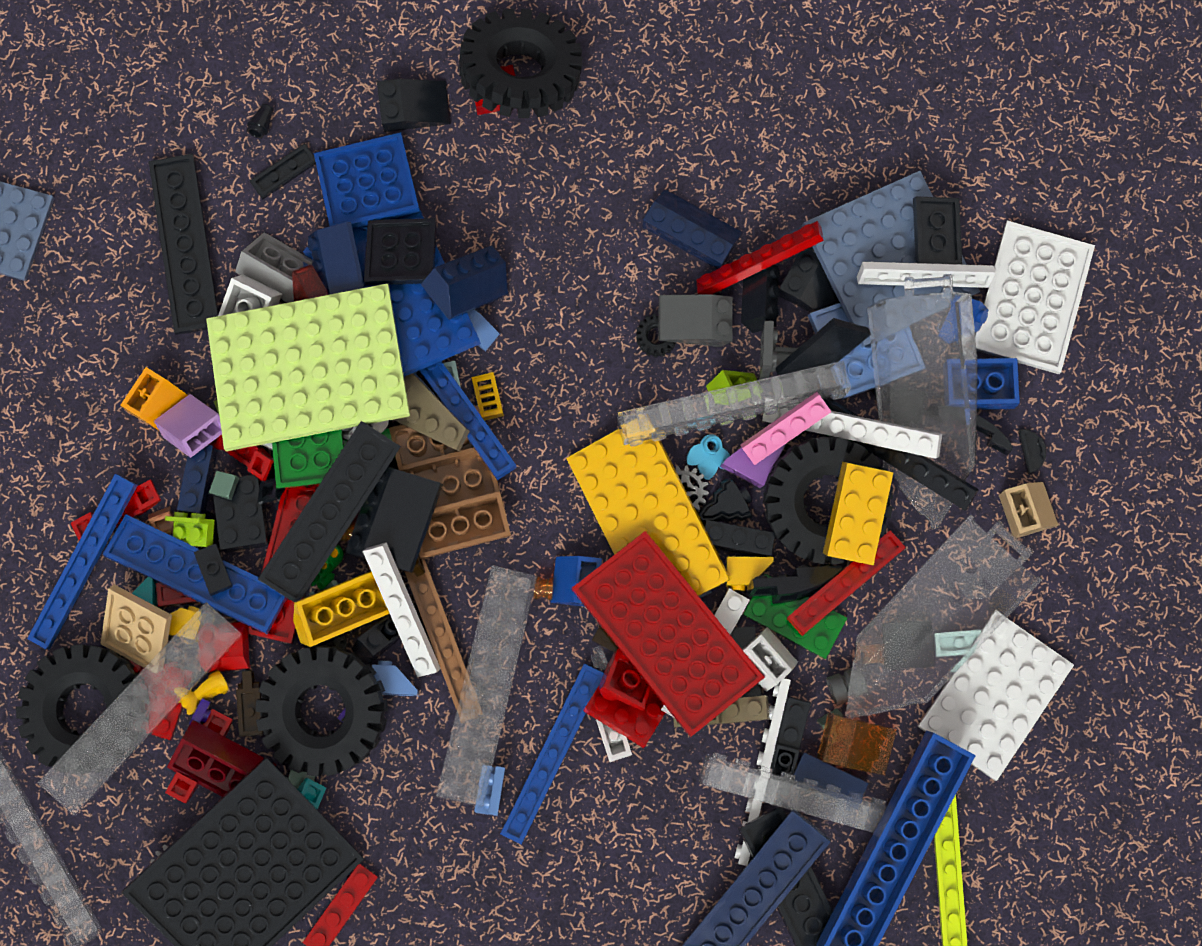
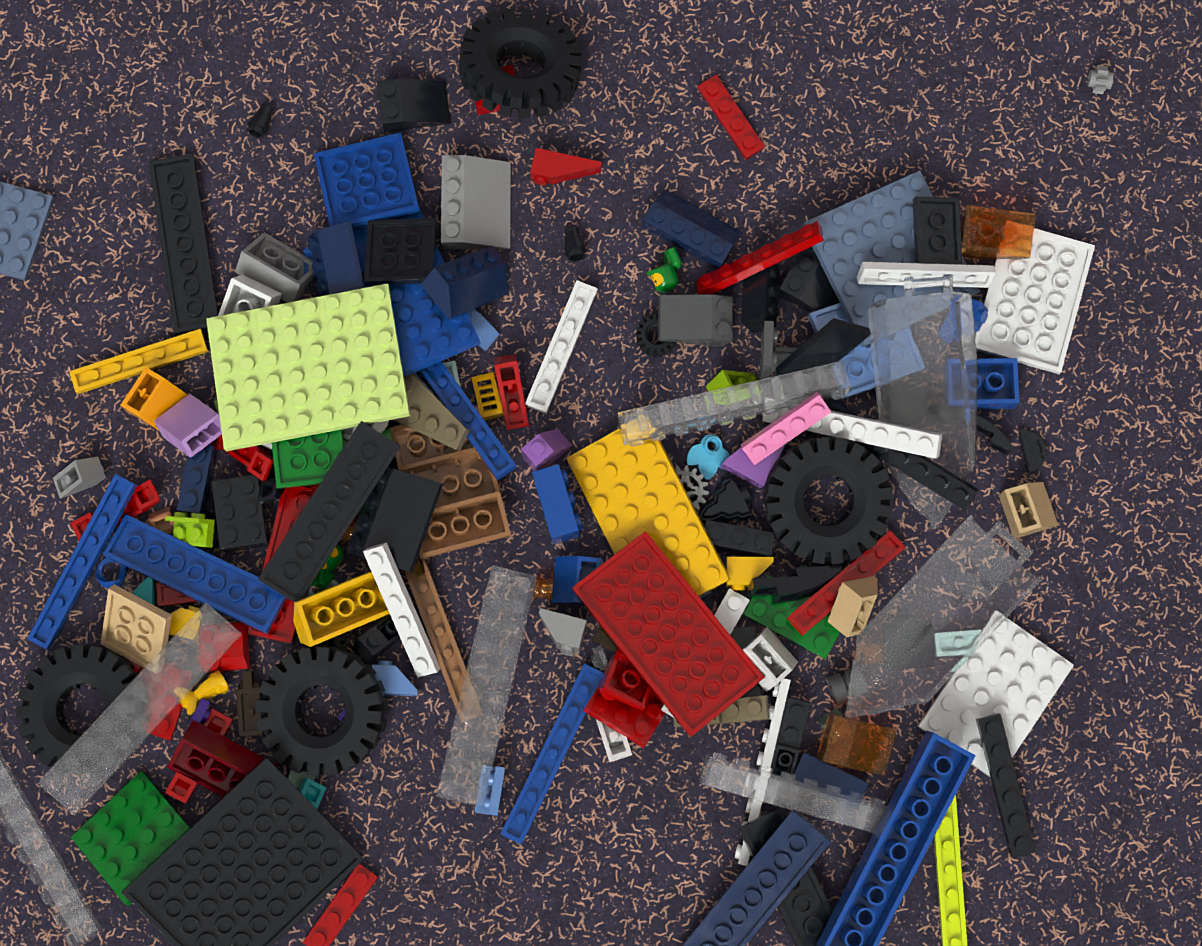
black plate [194,544,233,596] -> none
sand green slope [209,471,239,500] -> none
black tile [249,143,316,200] -> none
clear red slope [292,265,328,301] -> none
yellow brick [823,462,893,565] -> none
none -> light grey slope [53,457,106,499]
none -> yellow plate [69,329,209,394]
none -> green plate [71,771,190,906]
none -> blue piece [96,558,127,589]
none -> light grey slope [441,155,511,250]
none -> red slope [493,354,529,430]
none -> medium lavender slope [521,429,573,471]
none -> white plate [525,281,598,414]
none -> red slope [530,148,602,186]
none -> blue brick [532,464,582,545]
none -> light grey slope [539,608,587,657]
none -> black cone [564,226,587,262]
none -> green piece [646,247,682,293]
none -> red plate [697,75,765,160]
none -> tan slope [828,576,878,637]
none -> clear orange slope [961,205,1036,259]
none -> black plate [976,713,1035,858]
none -> light grey gear [1087,65,1113,94]

